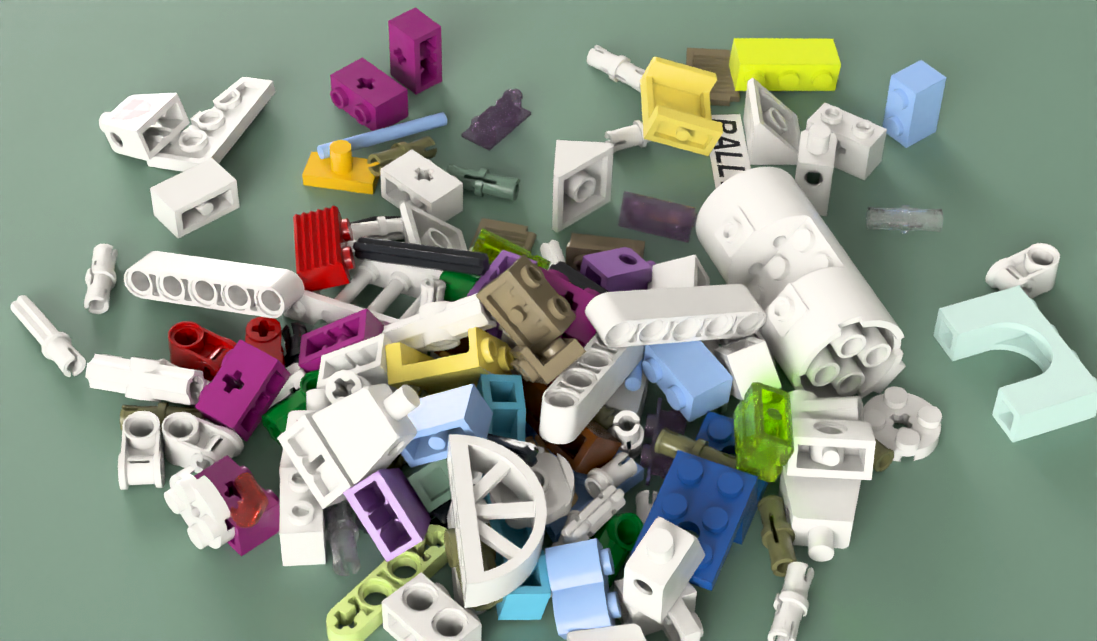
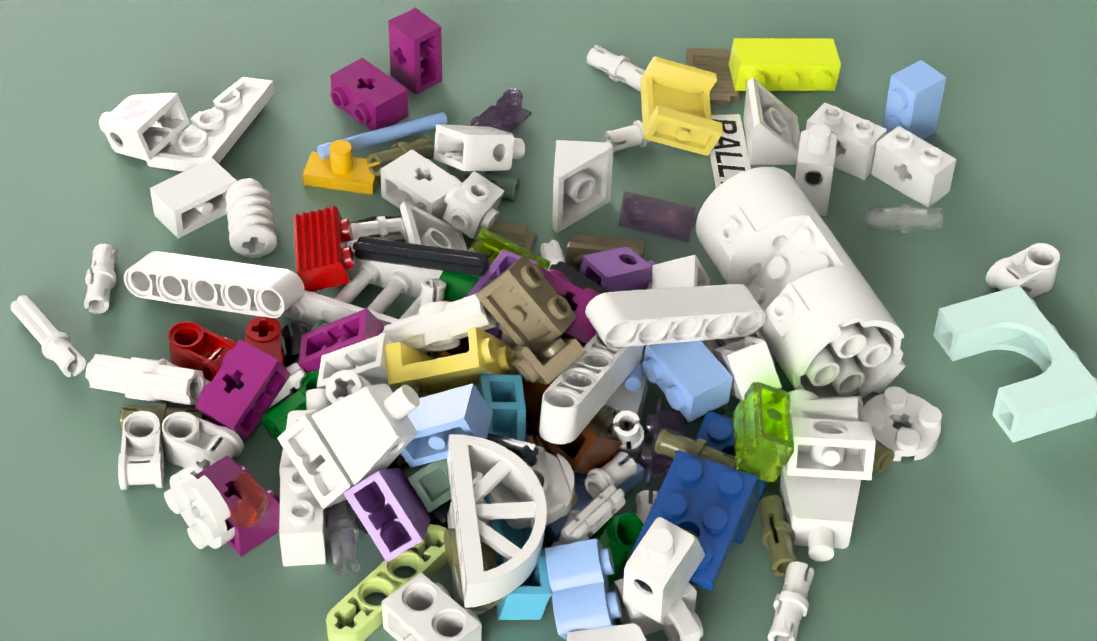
none -> white piece [225,178,277,258]
none -> white torso [433,124,525,171]
none -> white brick [442,171,504,239]
none -> white brick [871,126,956,208]

